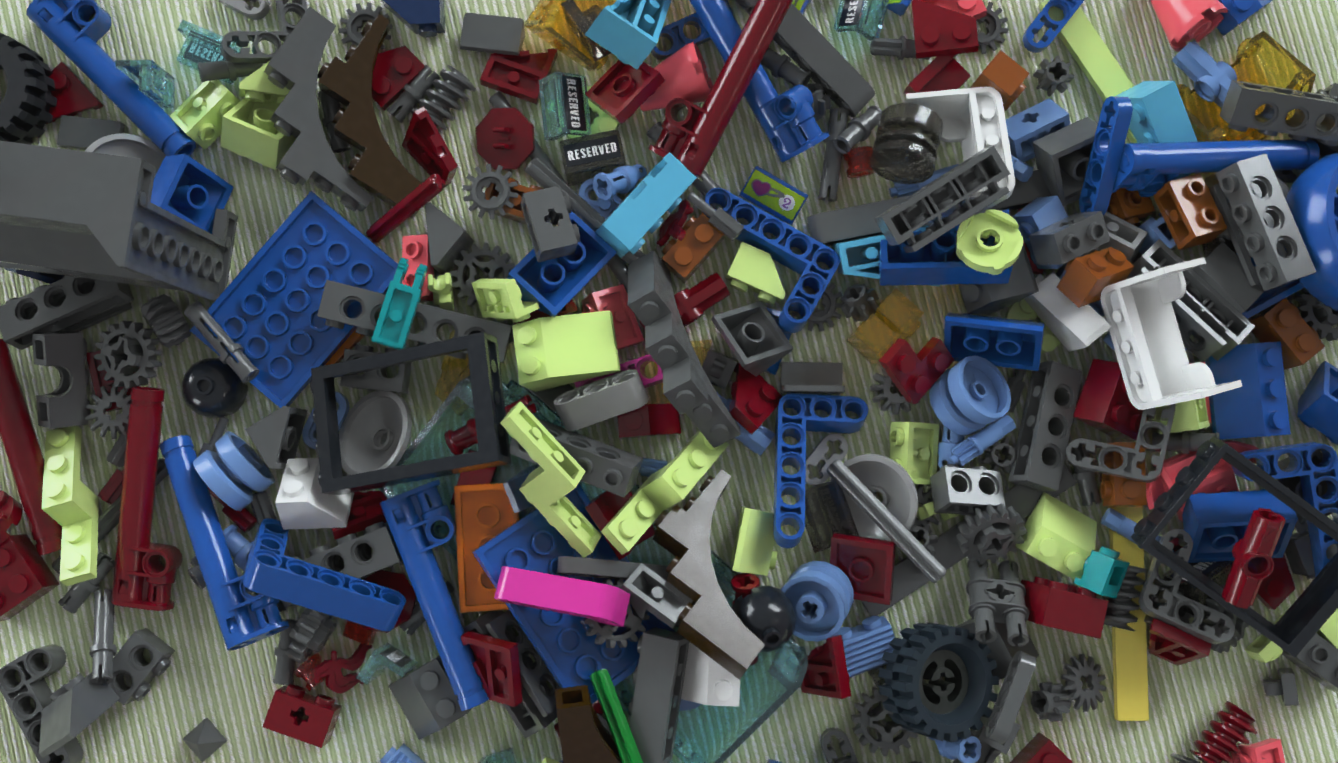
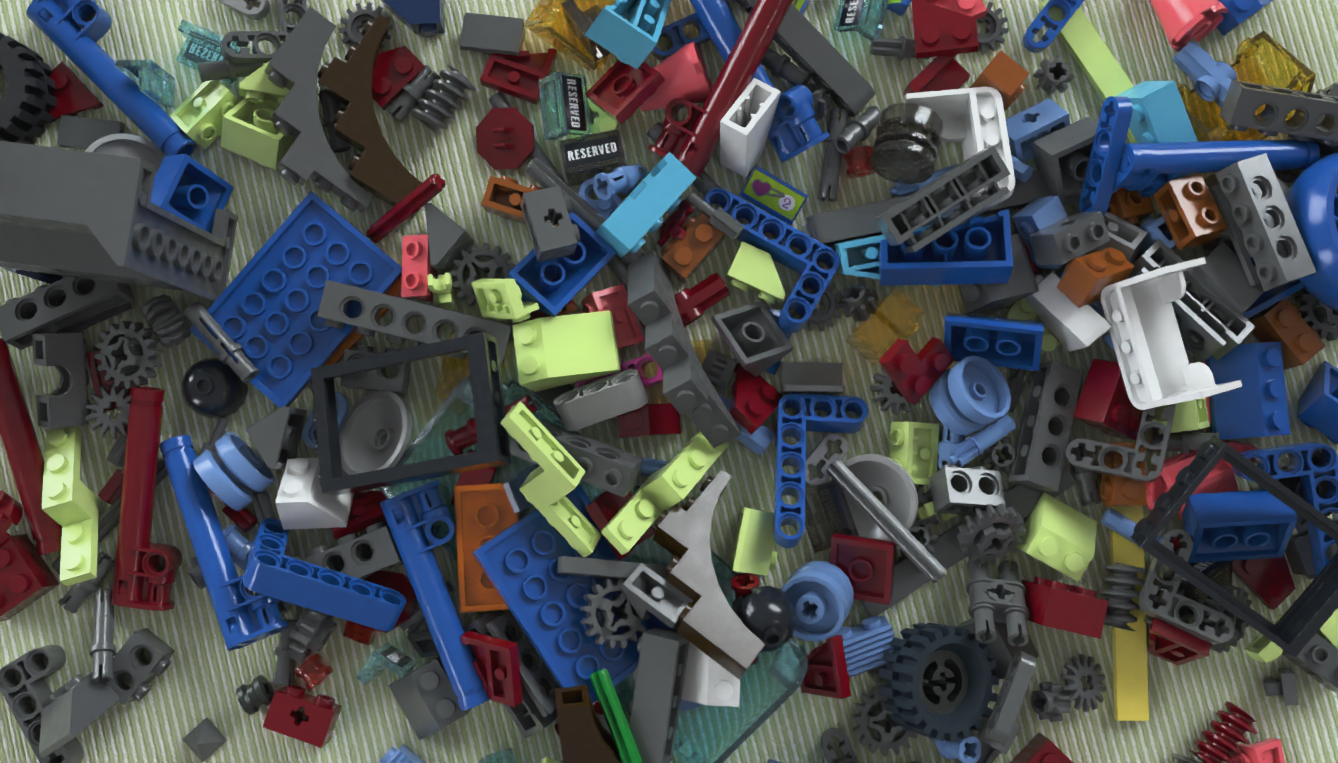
dark red piece [312,642,372,694] -> none
teal hinge [371,258,428,350] -> none
dark red wing [402,107,458,187] -> none
dark grey gear [462,164,519,220] -> none
dark pink beam [494,566,631,627] -> none
yellowish green plate [956,209,1023,275] -> none
teal brick [1074,546,1130,598] -> none
dark red piece [1222,508,1286,609] -> none
none -> pearl dark grey wheel [236,675,274,715]
none -> dark grey slope [407,629,439,658]
none -> white slope [720,78,781,178]

